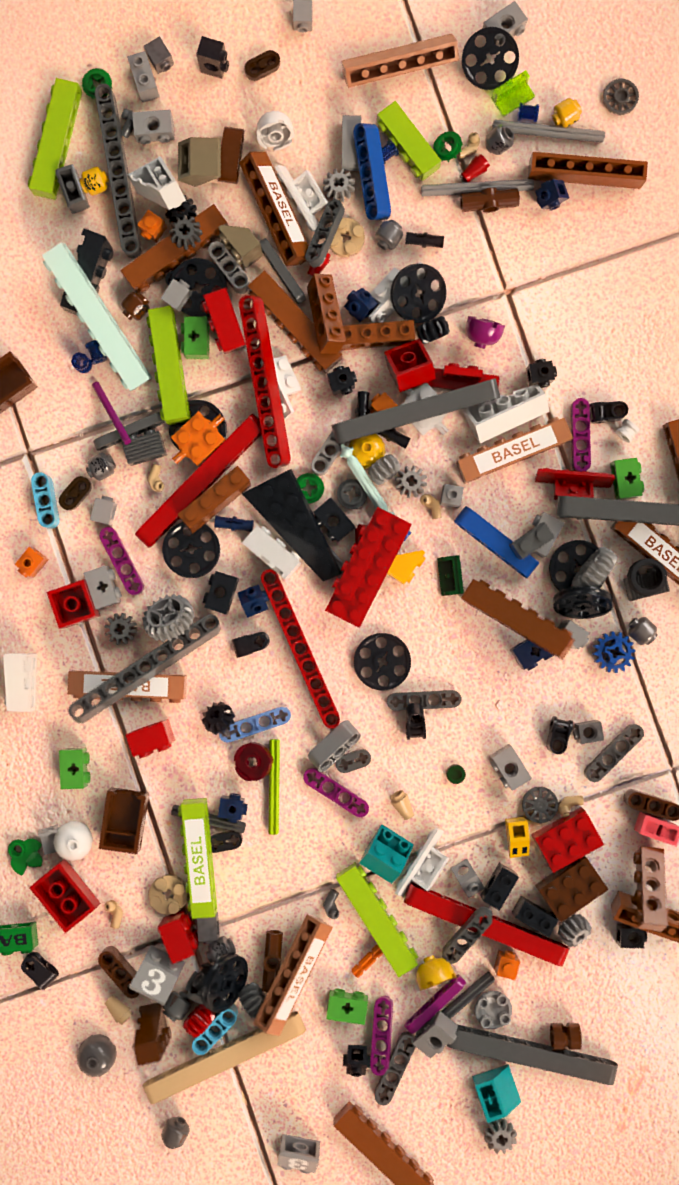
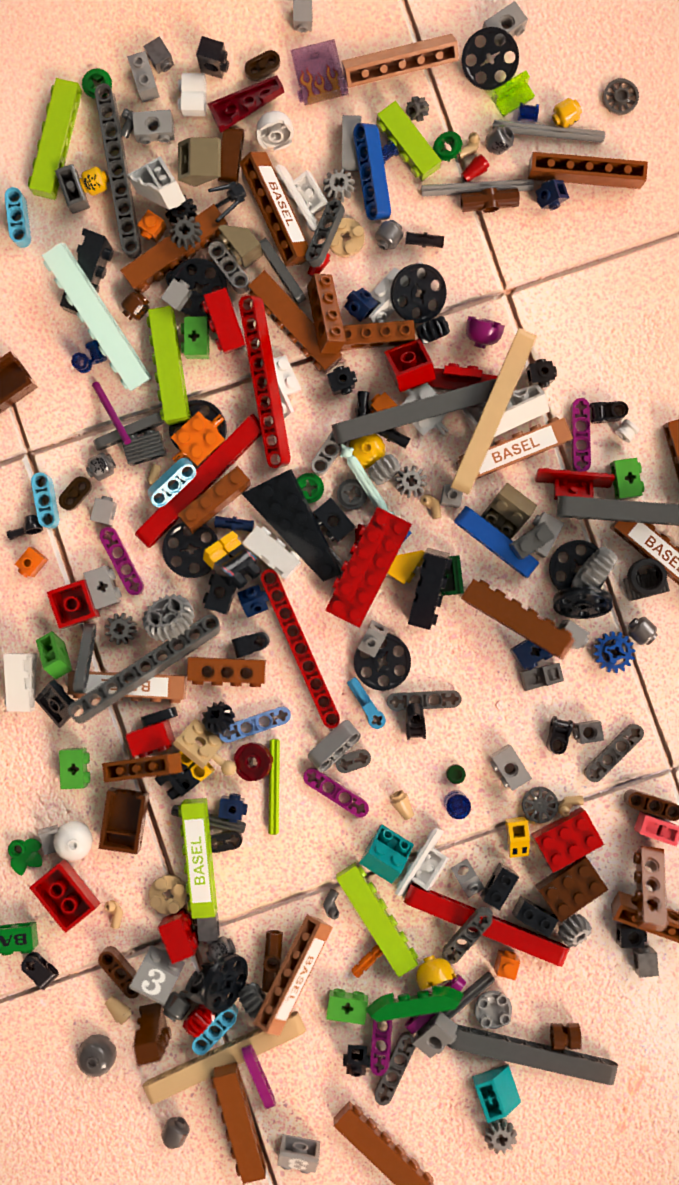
none -> medium azure beam [4,187,31,248]
none -> black bar [7,515,43,540]
none -> black plate [34,679,79,728]
none -> bright green brick [36,631,72,679]
none -> dark grey beam [73,623,96,693]
none -> dark orange brick [102,753,183,783]
none -> black beam [141,707,178,727]
none -> medium azure beam [147,458,196,507]
none -> black hips [155,751,215,800]
none -> tan plate [173,718,236,776]
none -> white brick [178,73,207,116]
none -> dark orange brick [187,657,267,687]
none -> black hips [203,531,261,590]
none -> dark red wing [207,75,285,133]
none -> black plant [208,181,246,223]
none -> dark orange brick [211,1062,266,1184]
none -> magenta beam [242,1044,276,1109]
none -> door [290,39,349,106]
none -> dark azure connector [347,677,386,729]
none -> light grey bracket [358,620,389,657]
none -> green brick [366,986,464,1022]
none -> dark grey gear [406,96,430,122]
none -> black wedge [408,548,452,630]
none -> clear blue wheel [444,790,471,819]
none -> tan beam [451,328,537,495]
none -> dark tan slope [481,483,538,539]
none -> dark grey slope [519,663,564,691]
none -> flat silver brick [633,945,659,978]

